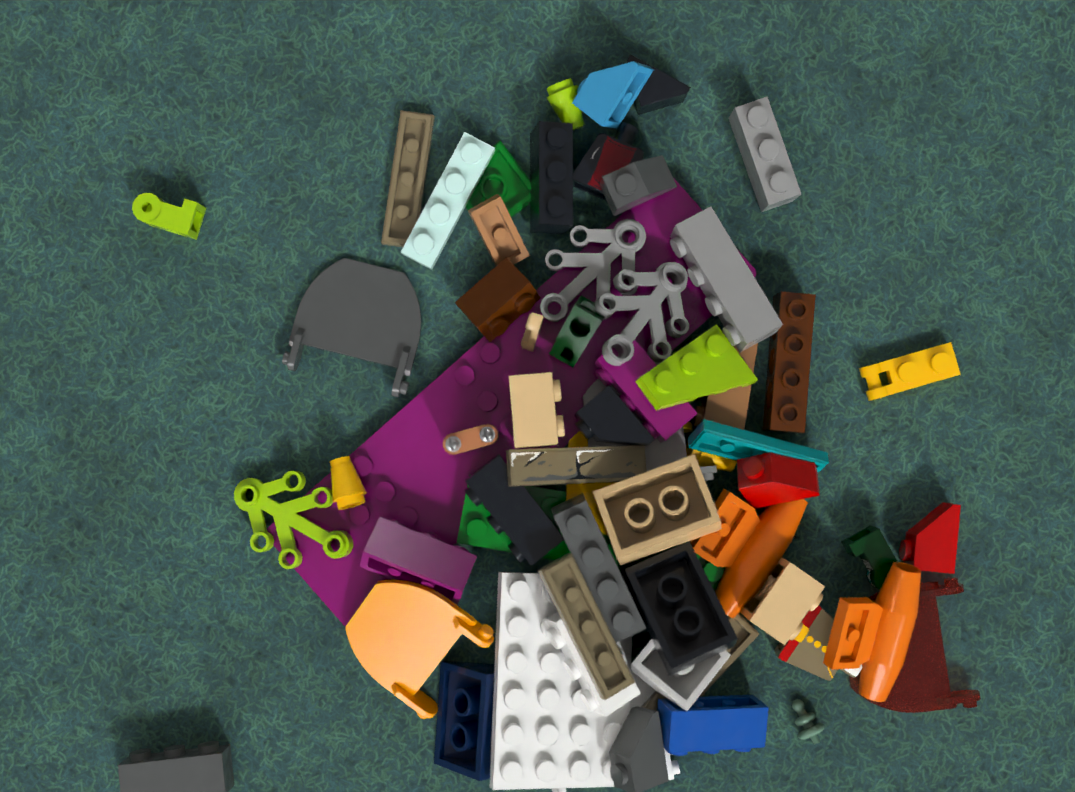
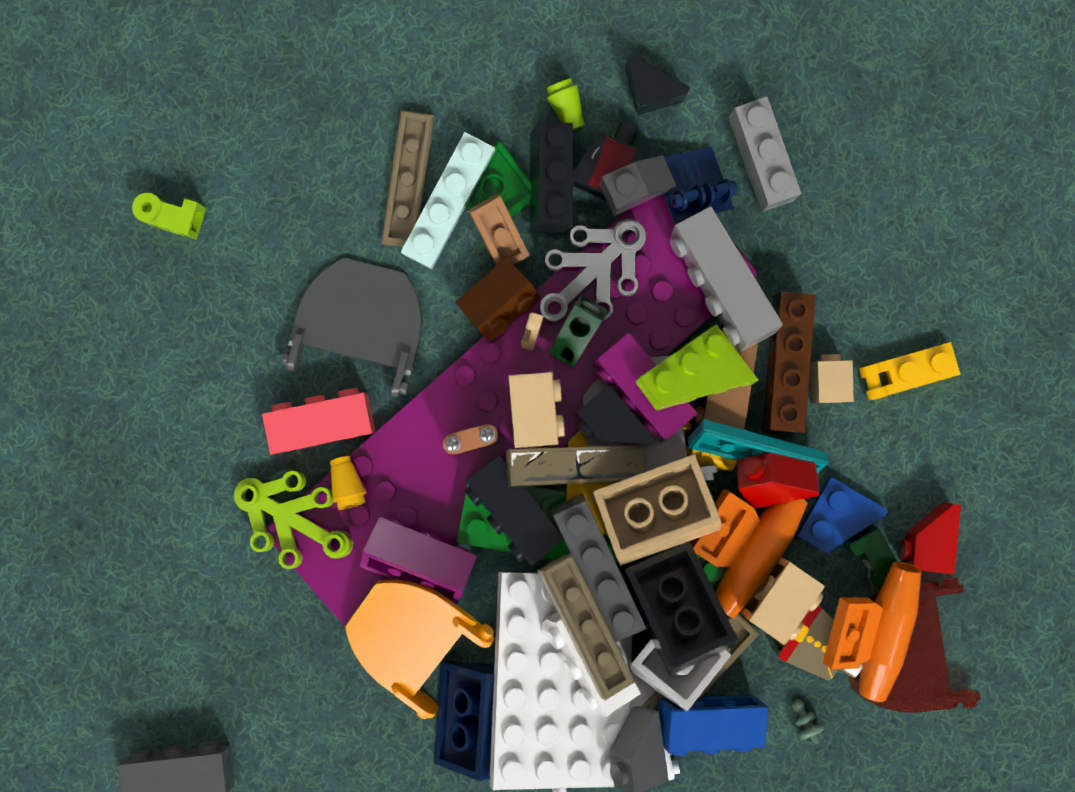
dark azure slope [572,61,654,129] -> none
light grey plant [595,262,689,366] -> none
none -> coral brick [262,388,376,455]
none -> dark blue hinge [663,147,737,223]
none -> blue wing [795,477,888,553]
none -> tan brick [810,354,854,403]

